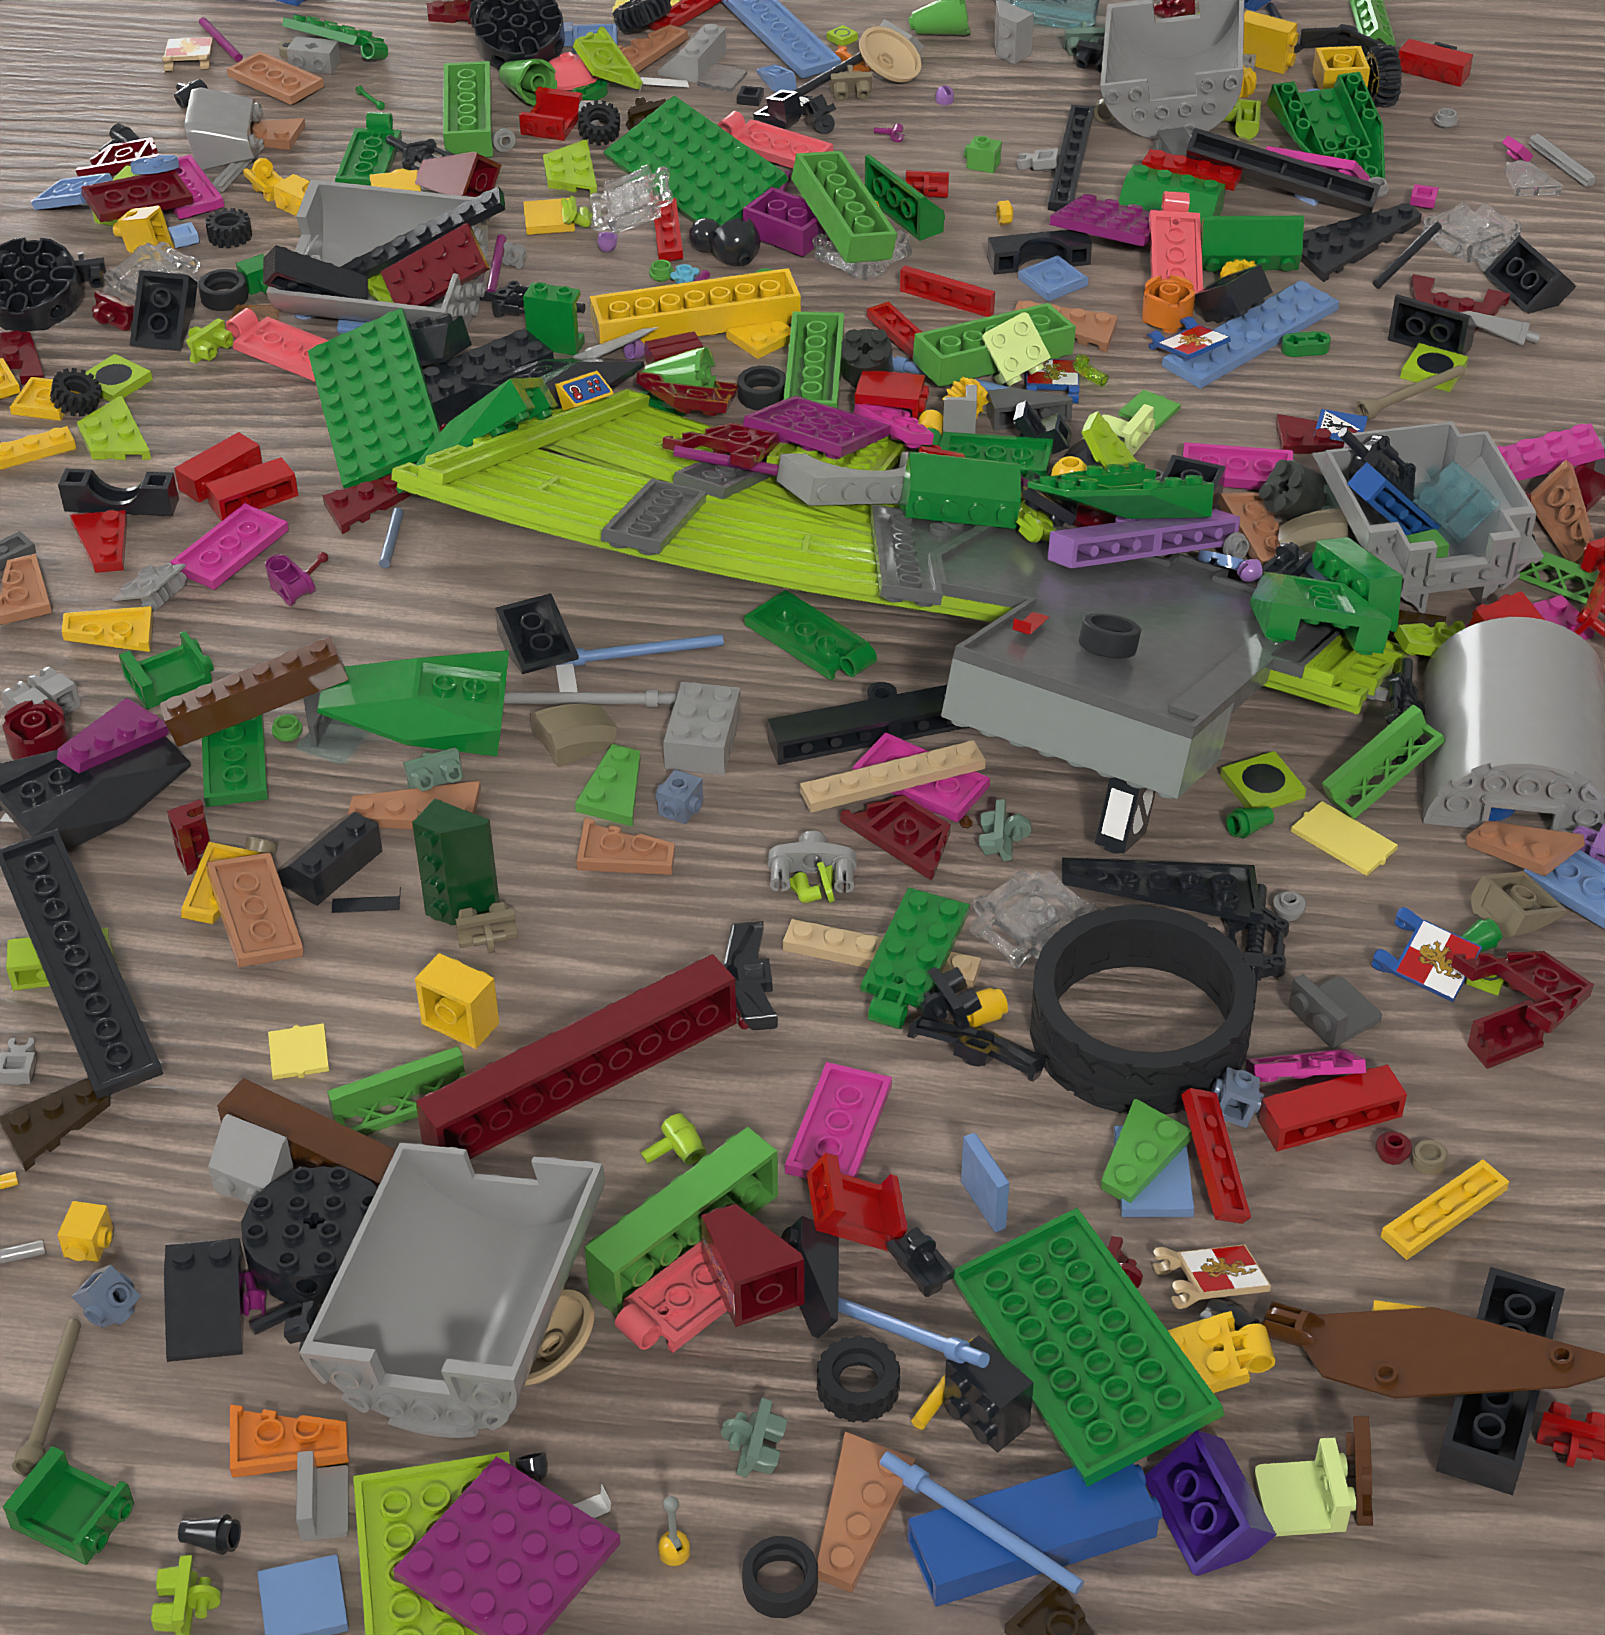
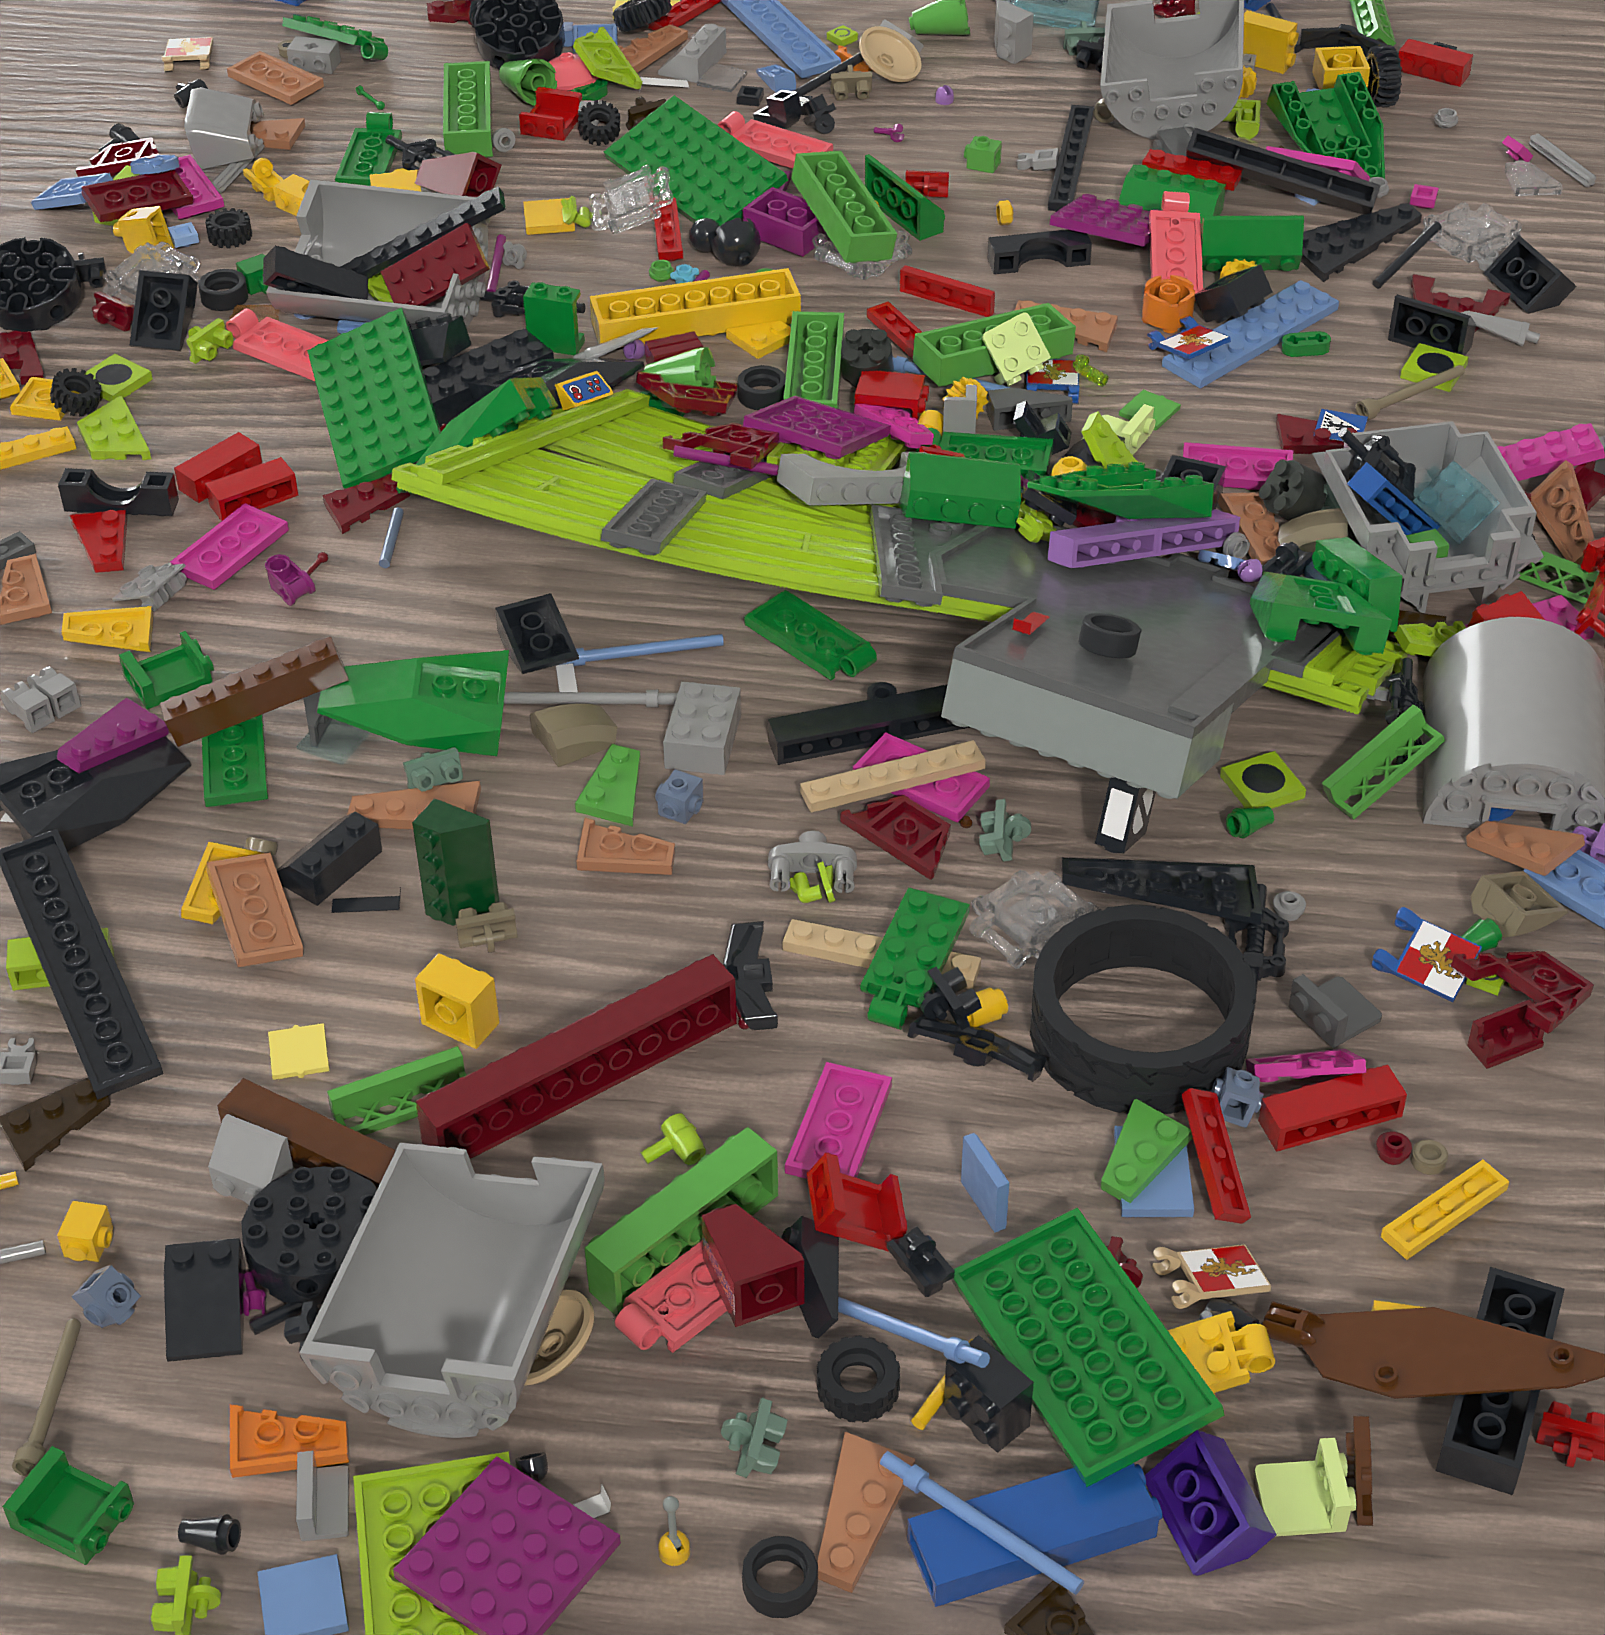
dark red brick [2,700,70,760] -> none
dark red hinge [167,799,210,876] -> none
magenta bar [199,17,243,62] -> none
bright green plate [272,714,303,742] -> none
lime wing [543,140,598,195] -> none
medium lavender hinge [597,232,618,252] -> none
medium blue tile [1018,255,1089,301] -> none
light yellow piece [1291,801,1398,876] -> none

